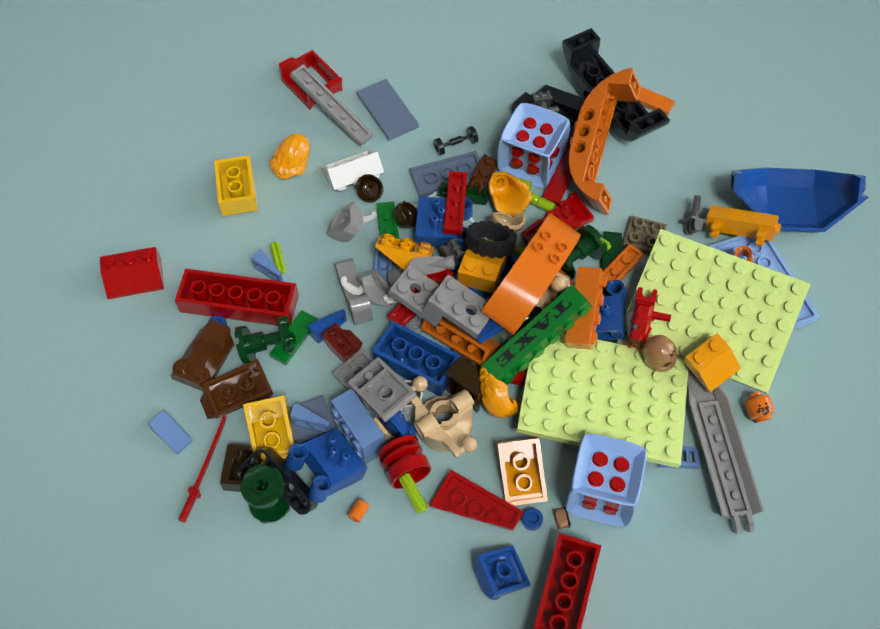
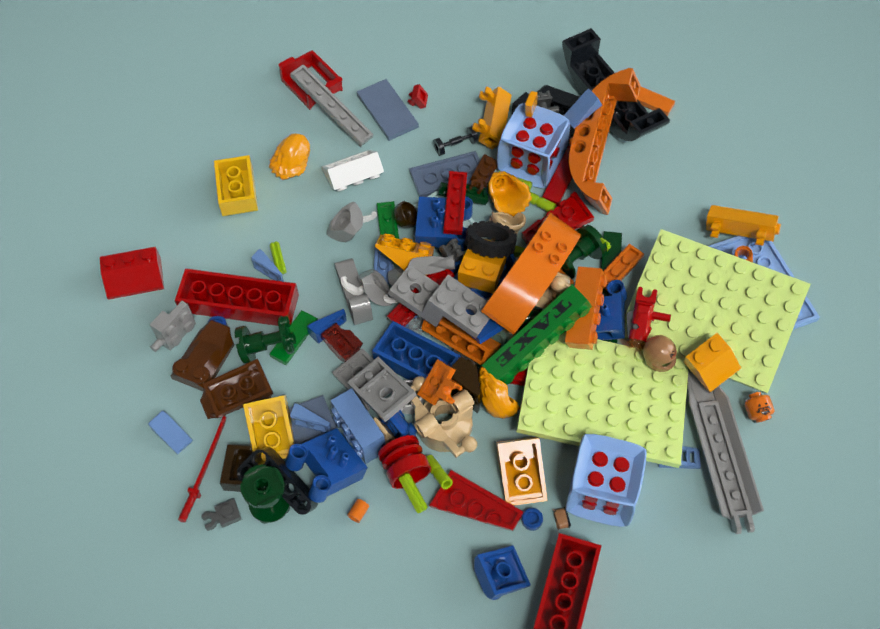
dark brown hair [355,174,384,203] -> none
dark tan tile [622,215,667,255] -> none
dark grey arm [681,195,707,236] -> none
blue panel [730,167,869,232] -> none
none -> light grey plate [150,301,196,352]
none -> dark grey plate [201,499,242,531]
none -> red tile [407,84,428,109]
none -> orange plate [417,359,463,405]
none -> lime piece [426,455,453,489]
none -> light orange brick [472,86,512,150]
none -> light orange tile [525,91,537,117]
none -> medium blue slope [564,89,602,128]

